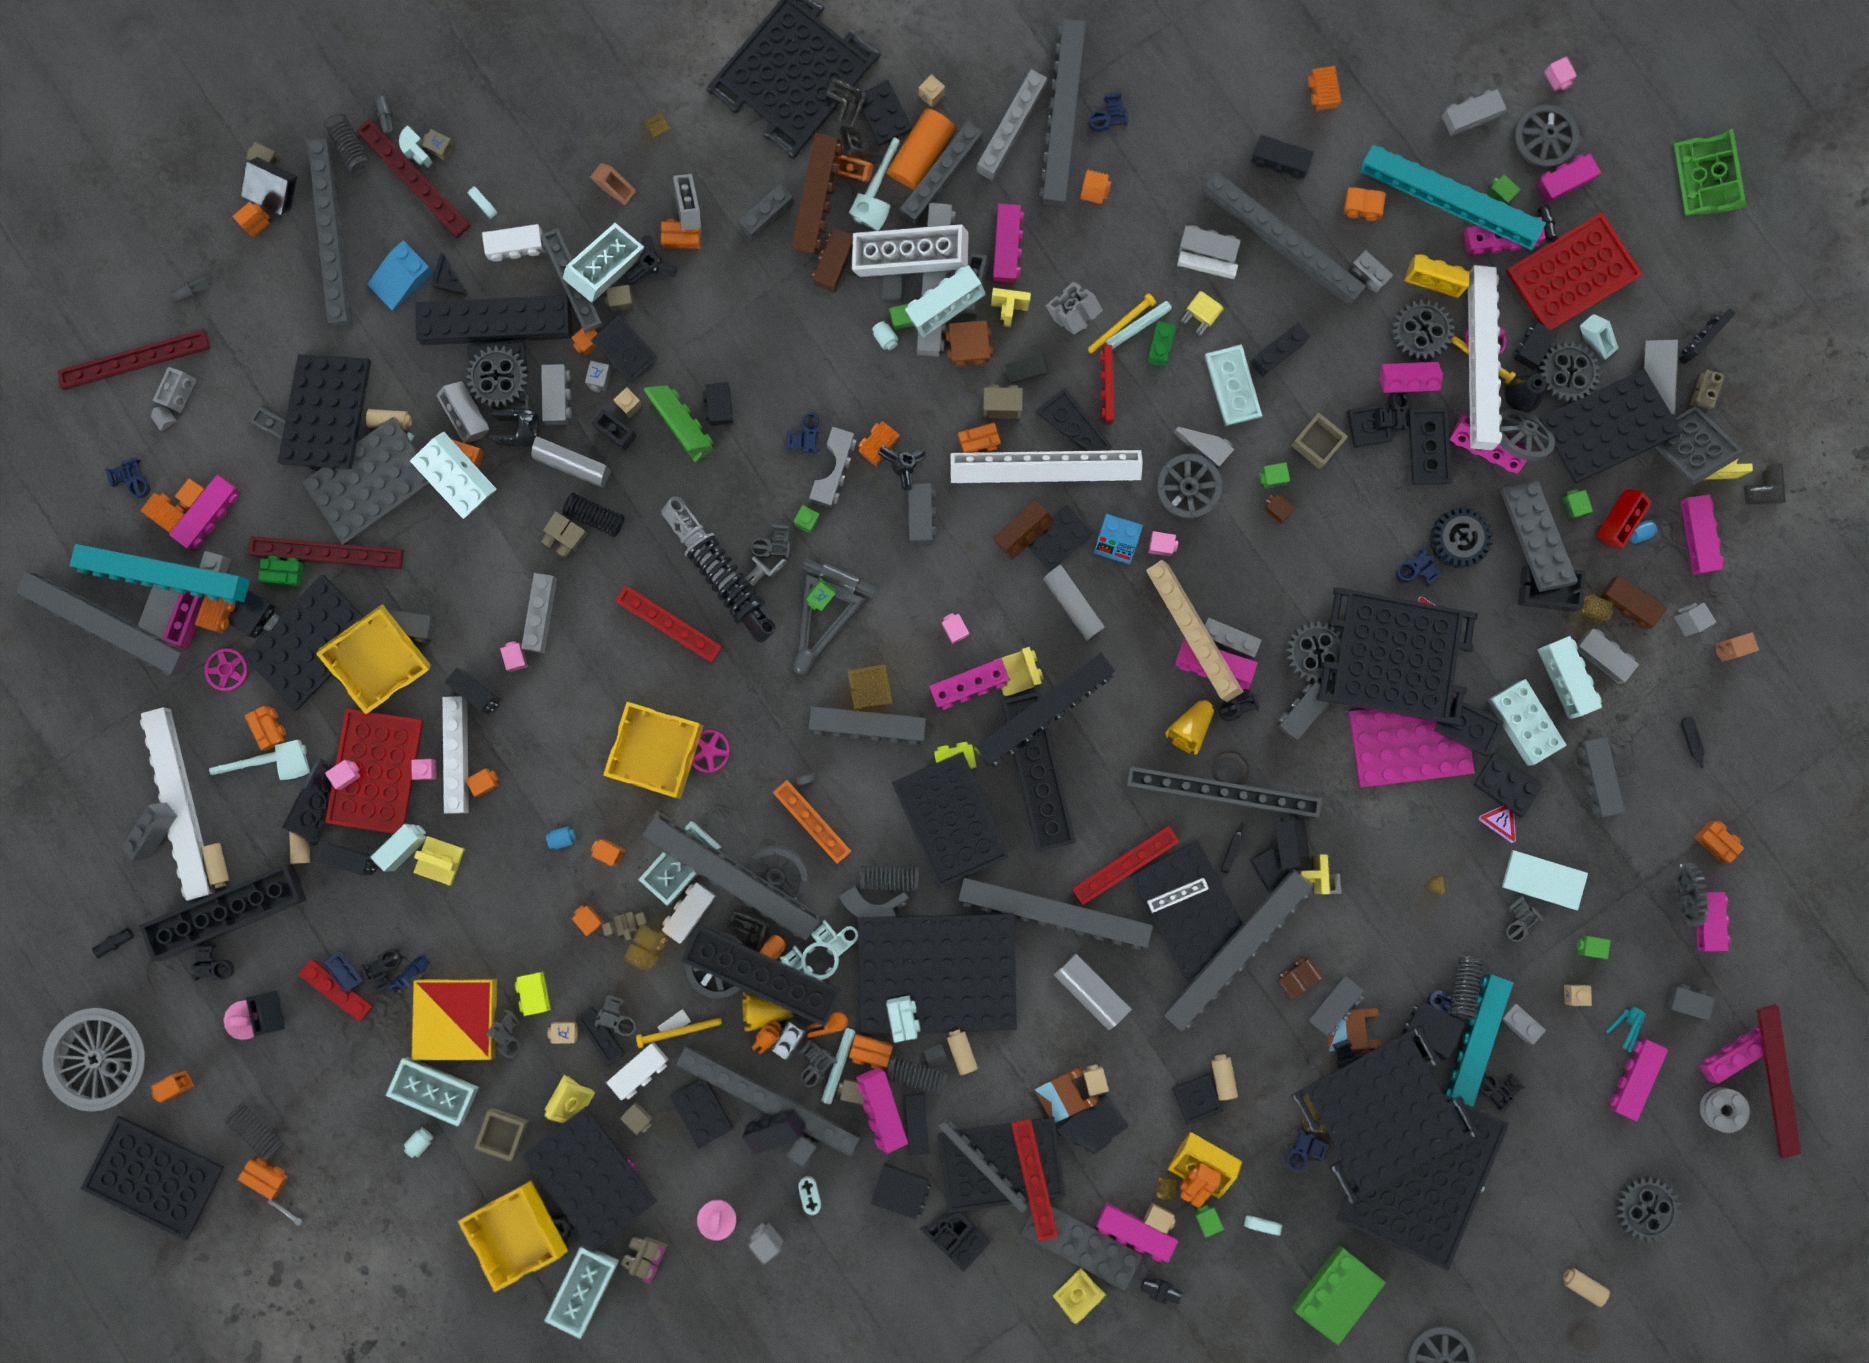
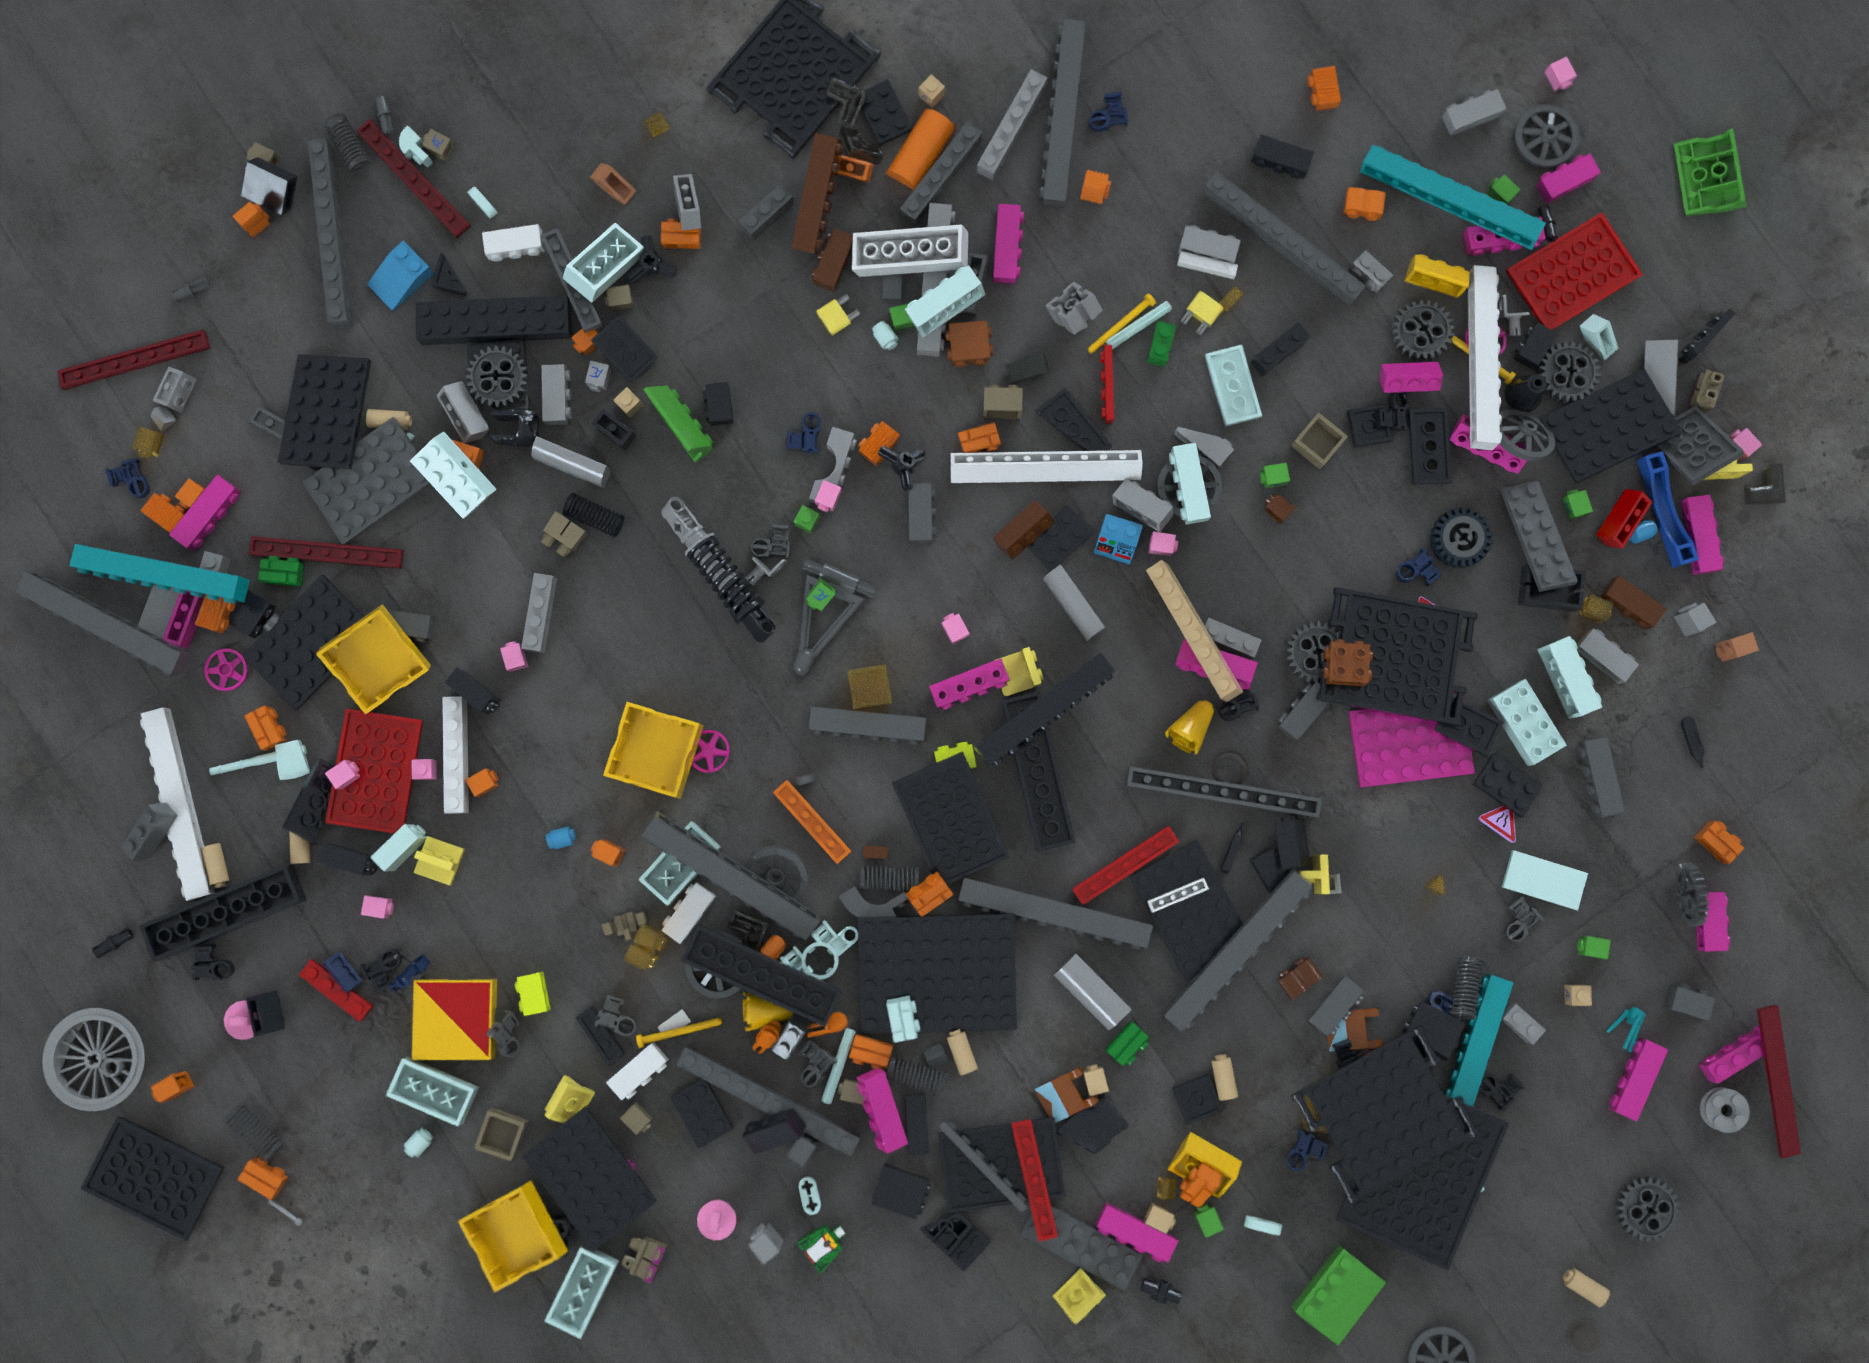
tan brick [548,1022,578,1044] -> none
orange brick [571,905,604,936] -> none
red plate [615,585,722,663] -> none
light aqua piece [849,138,900,231] -> none
light yellow bracket [991,288,1031,327] -> none
none -> clear yellow brick [132,427,164,458]
none -> bright pink brick [361,895,394,918]
none -> torso [797,1224,847,1273]
none -> bright pink brick [815,480,842,512]
none -> light yellow piece [816,294,860,336]
none -> reddish brown piece [863,846,888,859]
none -> orange brick [906,872,953,917]
none -> green brick [1105,1020,1149,1067]
none -> light grey brick [1112,479,1173,532]
none -> light aqua brick [1169,443,1211,525]
none -> clear yellow piece [1219,286,1244,313]
none -> dark orange brick [1323,640,1373,686]
none -> light grey bracket [1498,295,1529,336]
none -> blue arch [1637,451,1699,569]
none -> bright pink brick [1729,428,1762,461]

